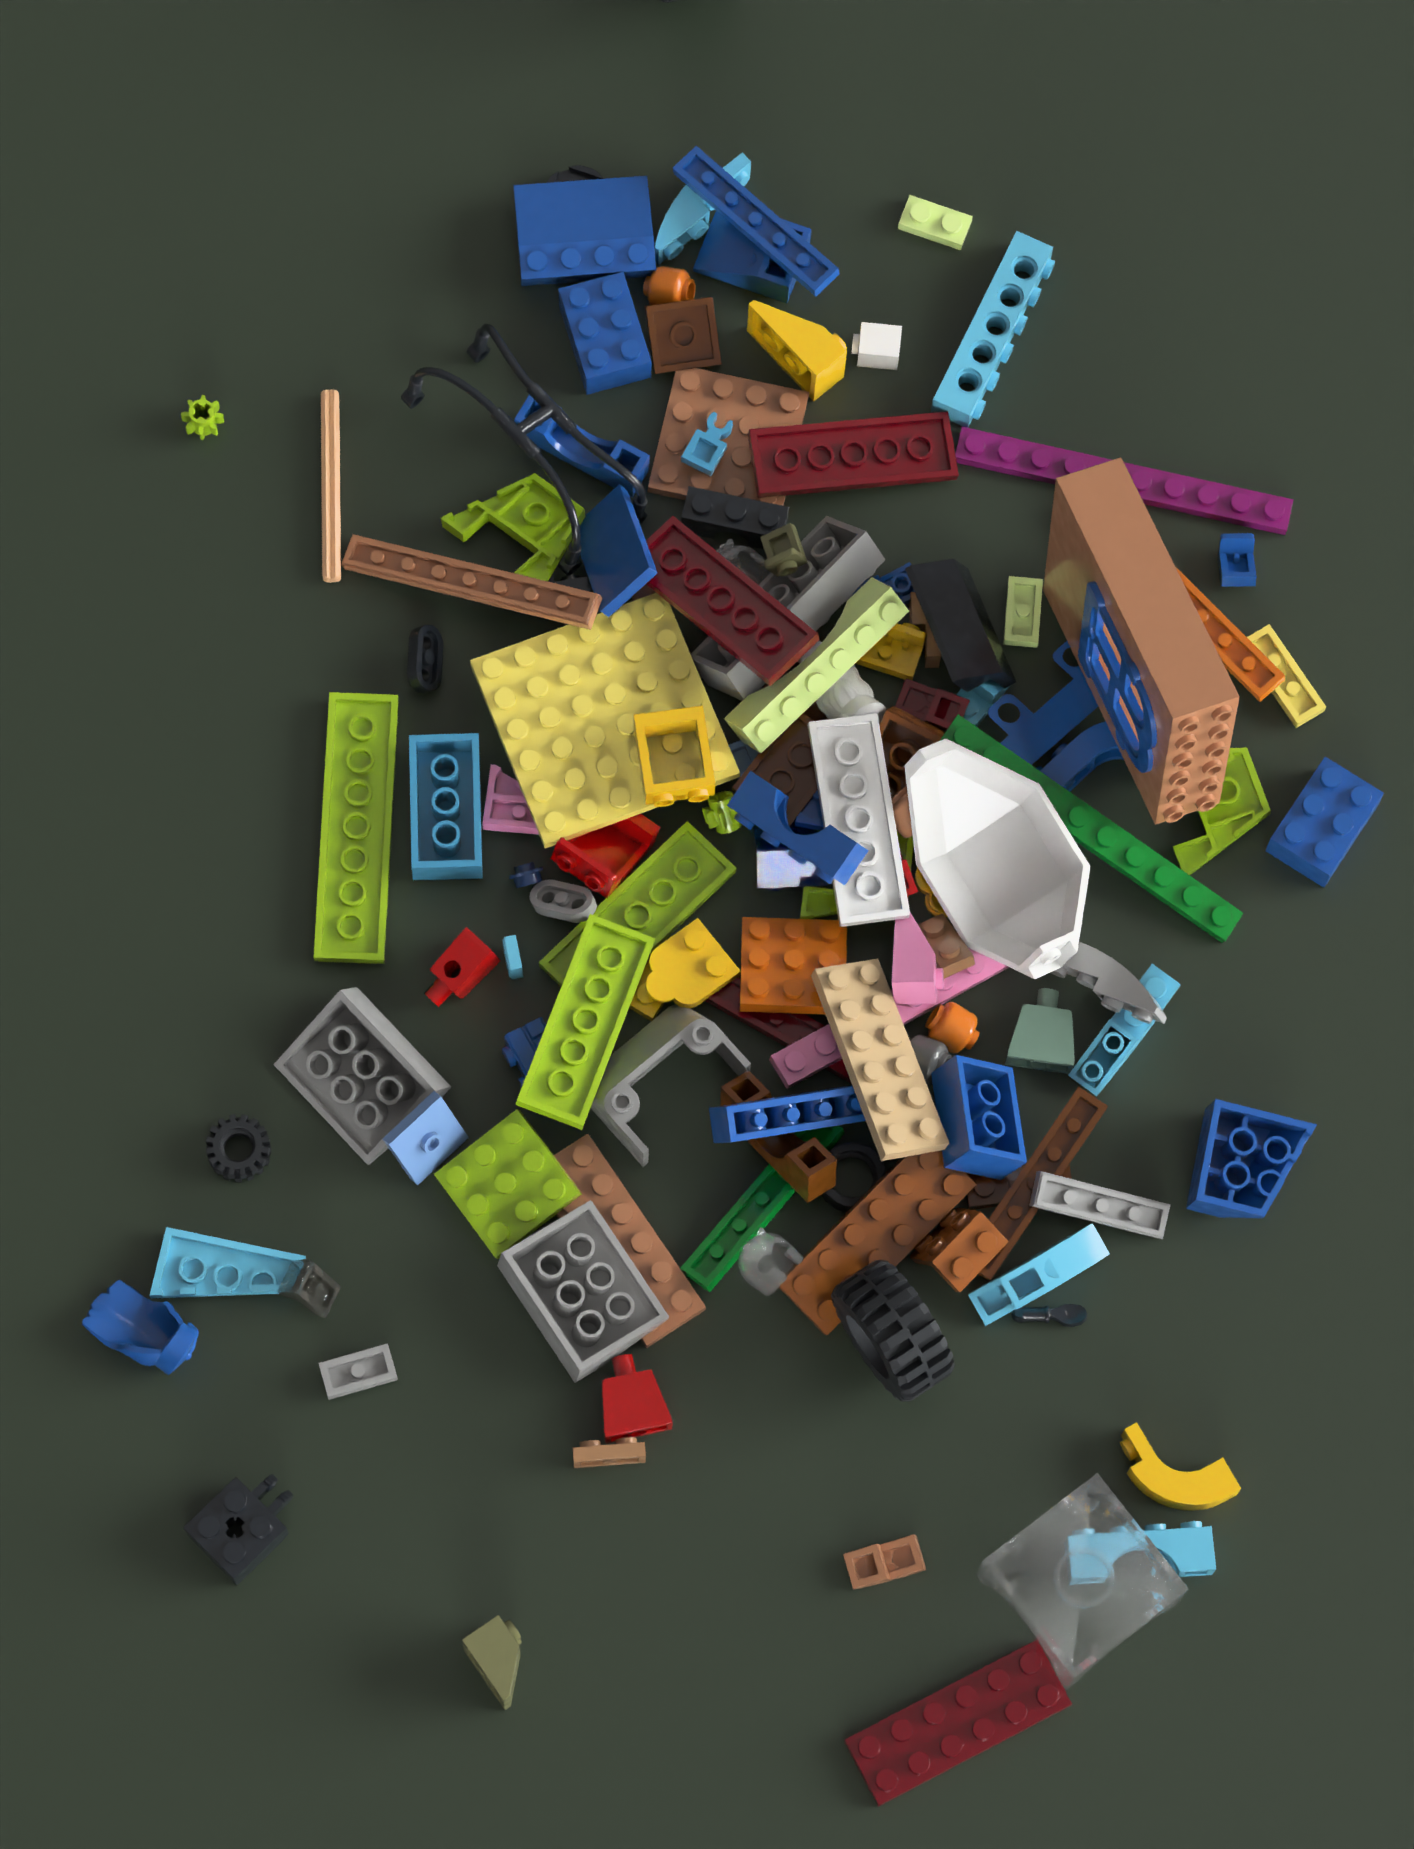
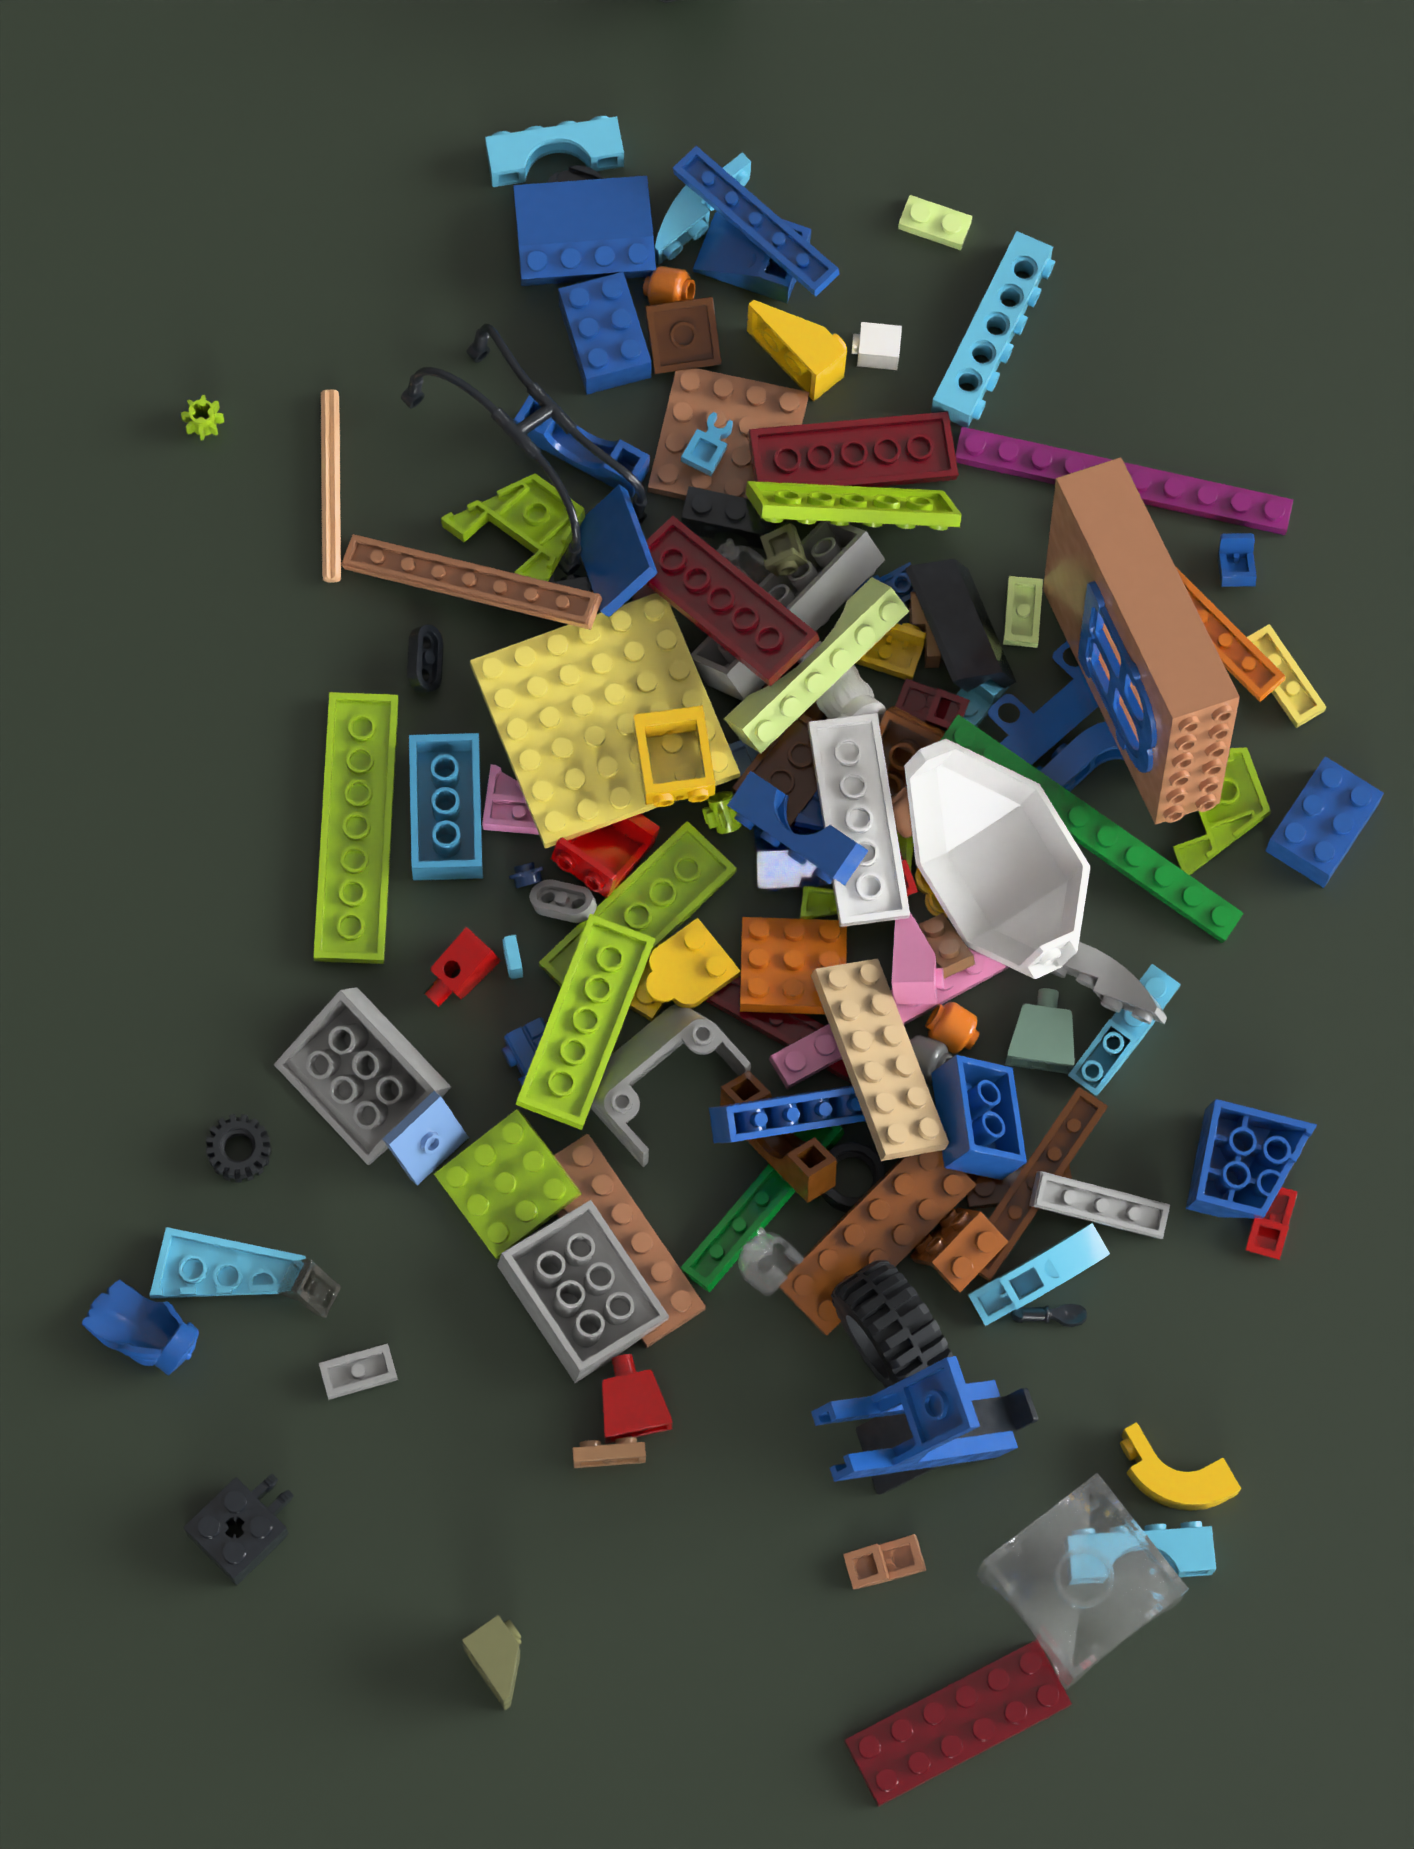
none -> medium azure arch [485,116,624,187]
none -> lime plate [745,481,962,531]
none -> blue piece [811,1356,1038,1495]
none -> red slope [1245,1187,1298,1260]

